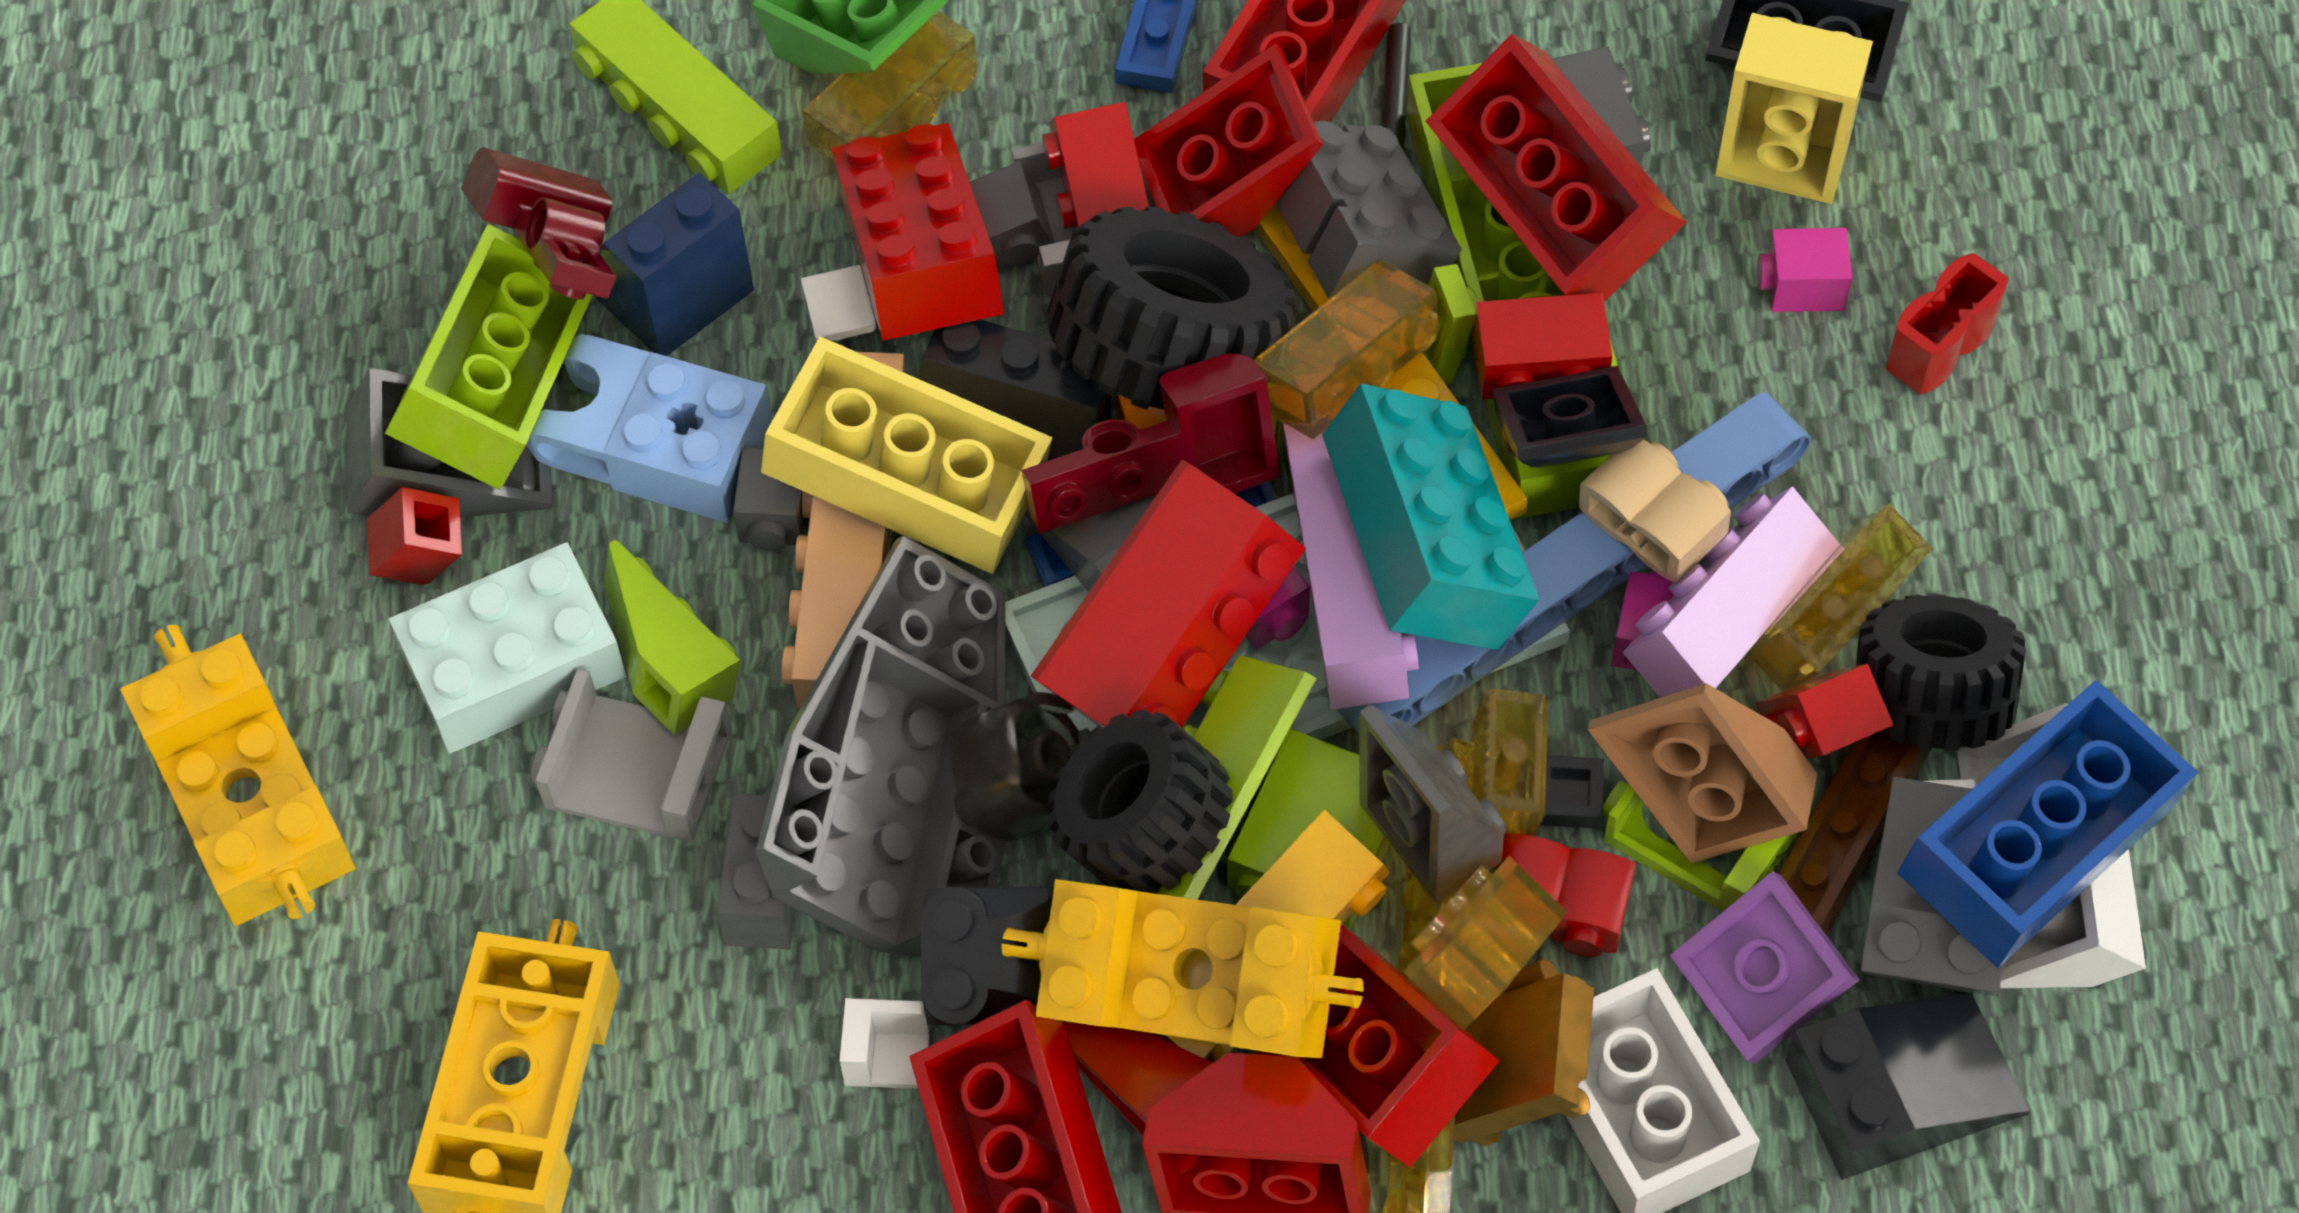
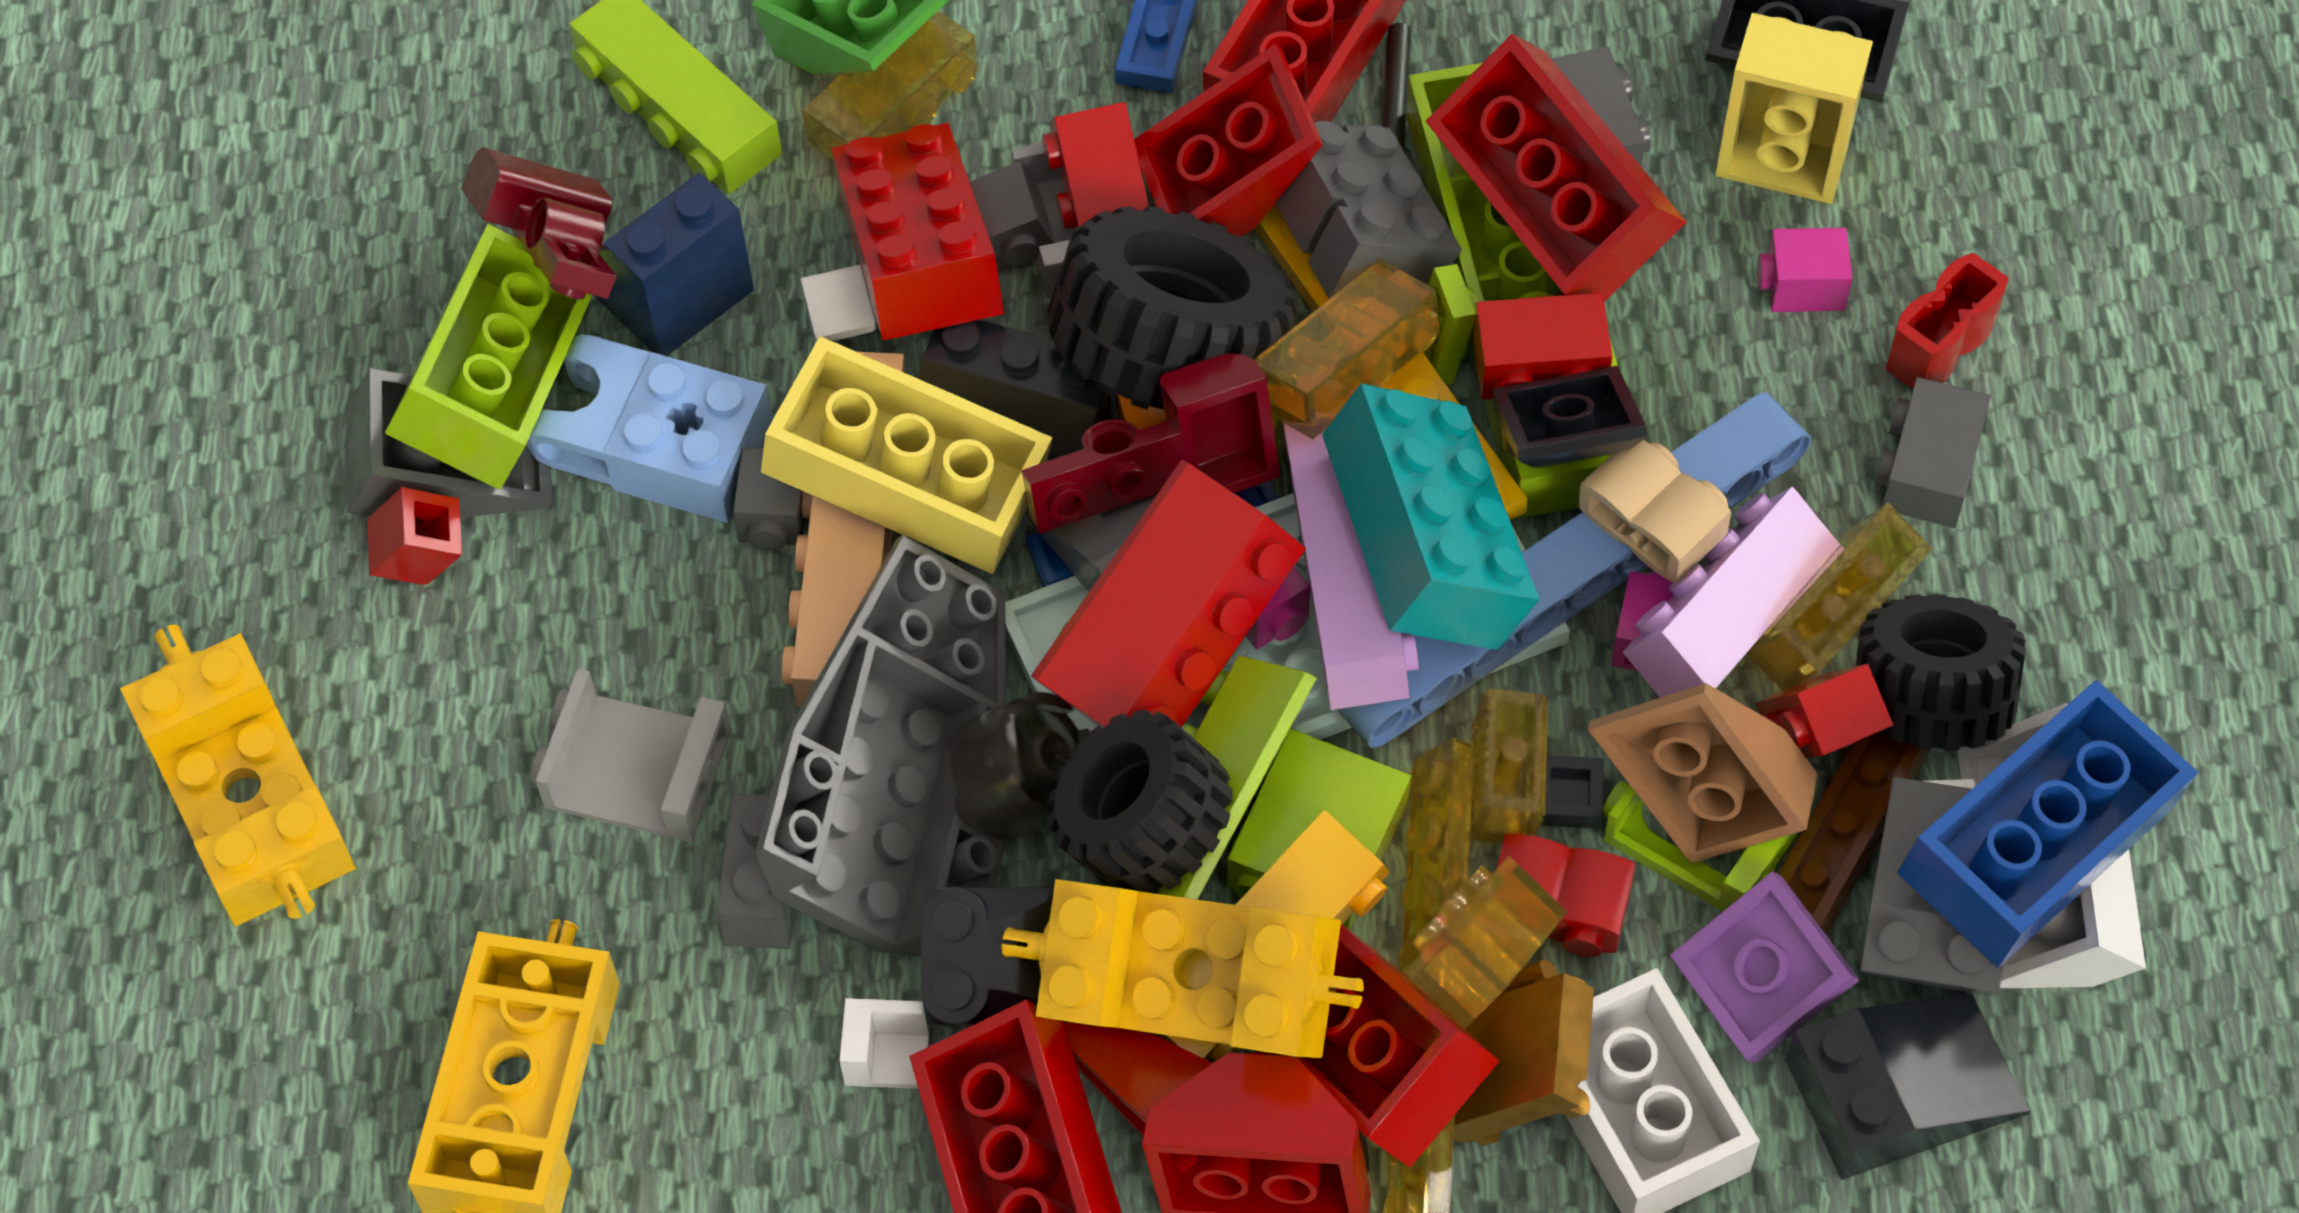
light aqua brick [388,542,627,754] -> none
lime slope [603,539,740,736] -> none
dark grey slope [1359,704,1506,903] -> none
none -> dark grey brick [1875,377,1991,528]

